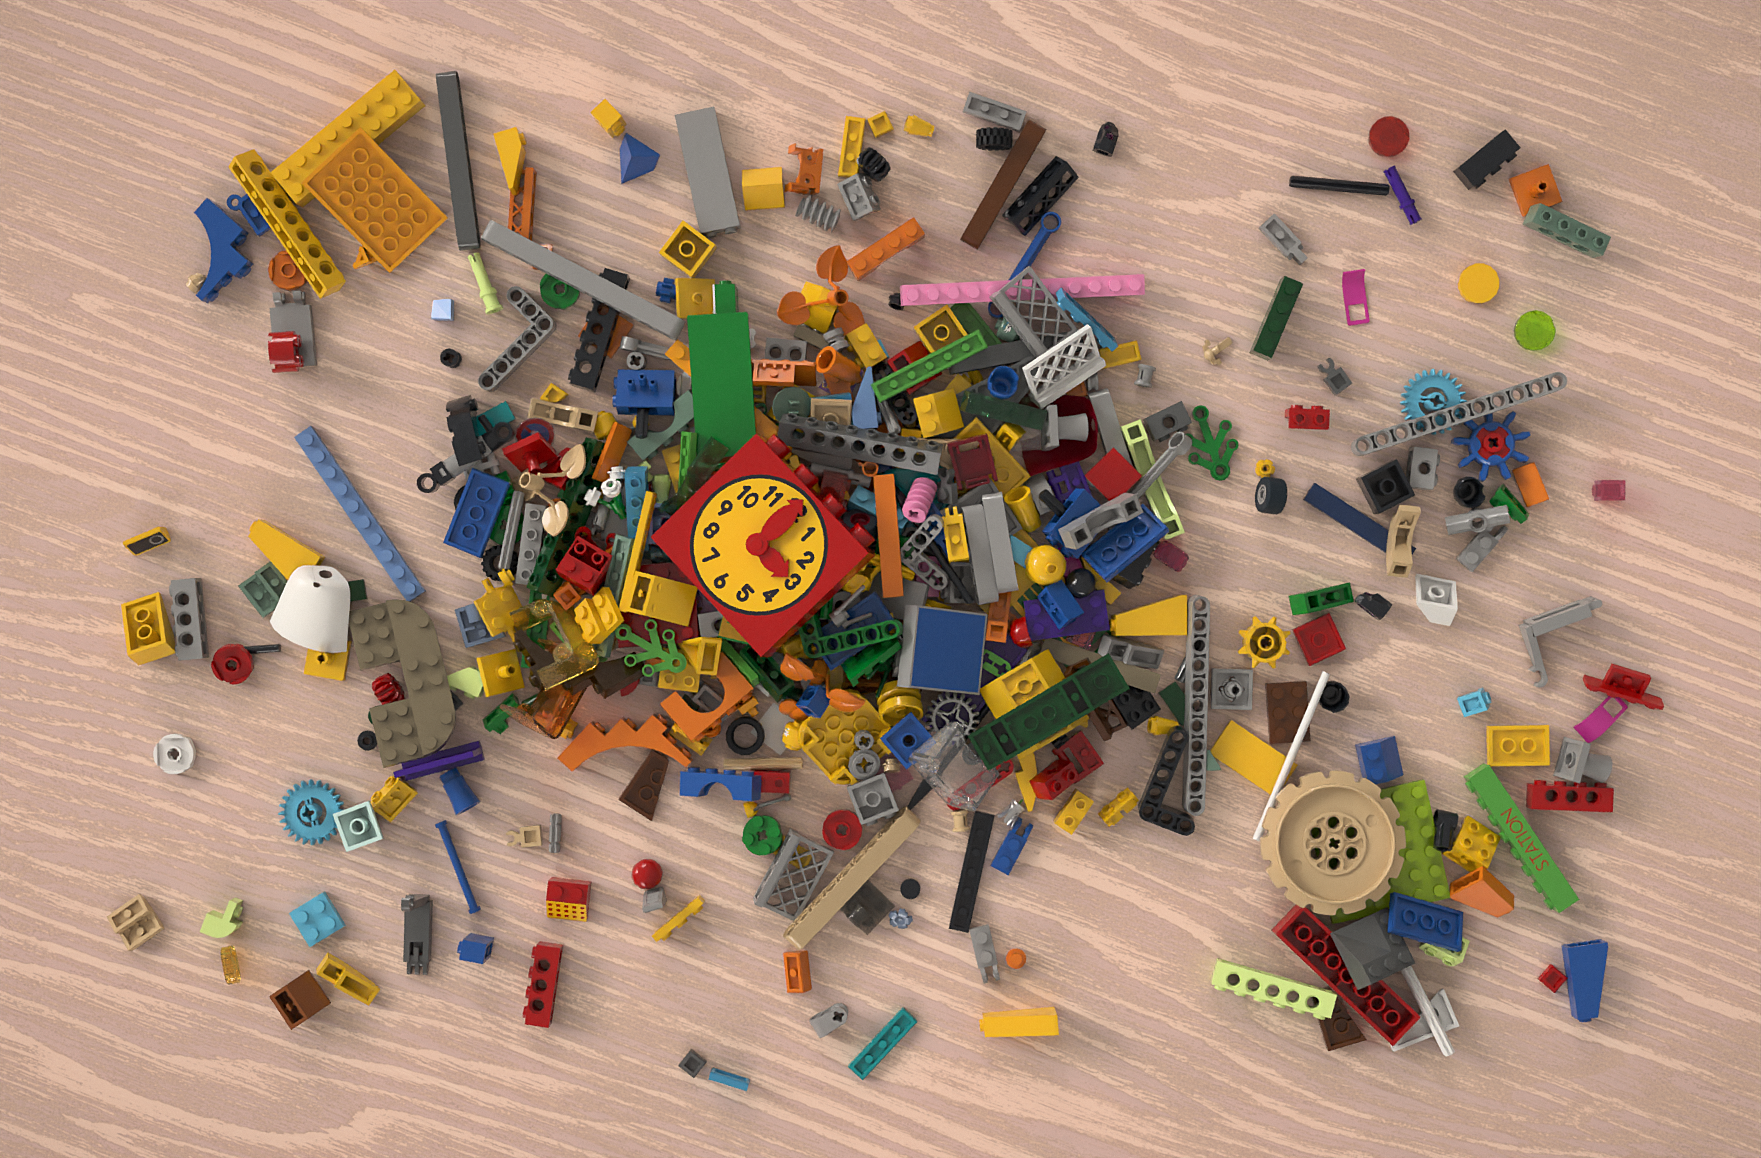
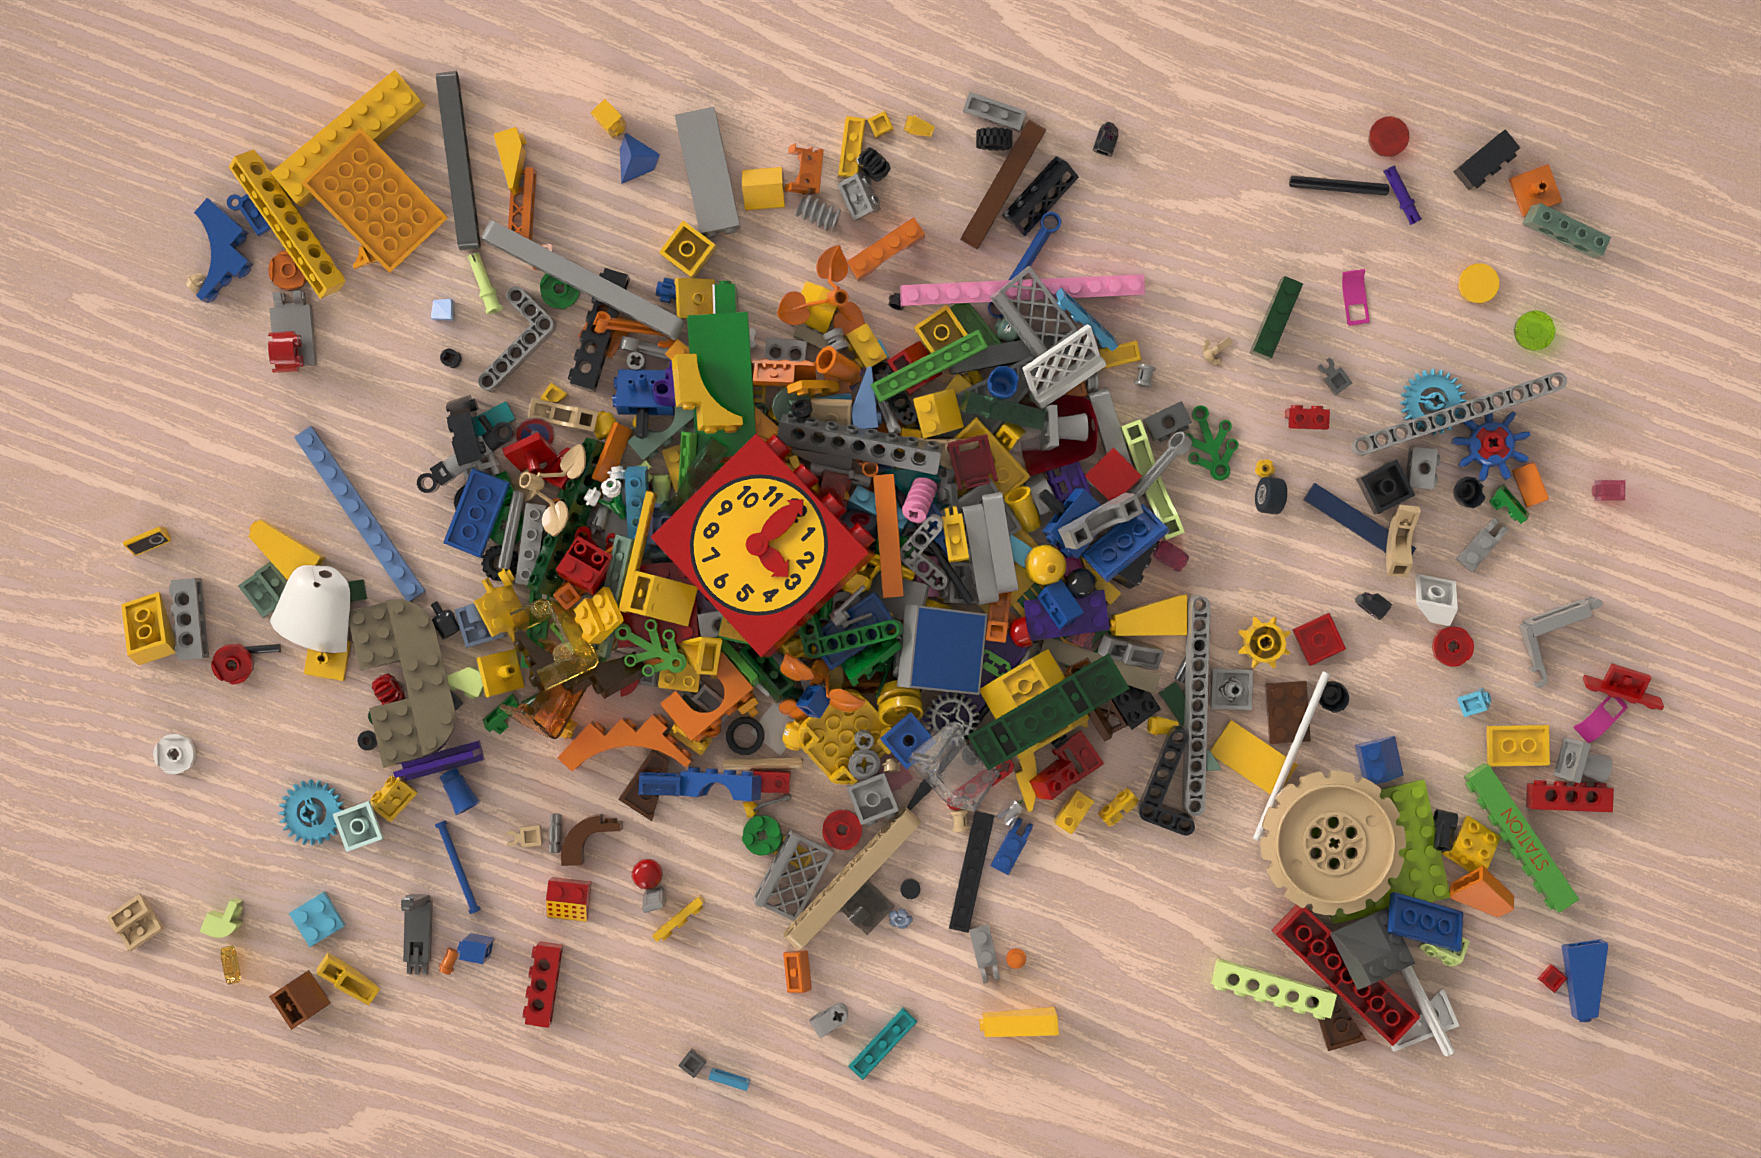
light grey hinge [1258,214,1308,265] -> none
green slope [1289,582,1354,615] -> none
light grey piece [1445,505,1510,535] -> none
none -> black piece [431,601,460,640]
none -> orange pin [439,947,459,975]
none -> reddish brown arch [561,814,623,866]
none -> orange piece [593,311,676,348]
none -> blue hinge [638,772,680,796]
none -> dark purple plate [652,361,676,406]
none -> yellow arch [672,354,743,434]
none -> light orange hinge [787,380,840,396]
none -> black tile [791,400,813,417]
none -> red plate [1432,626,1474,667]

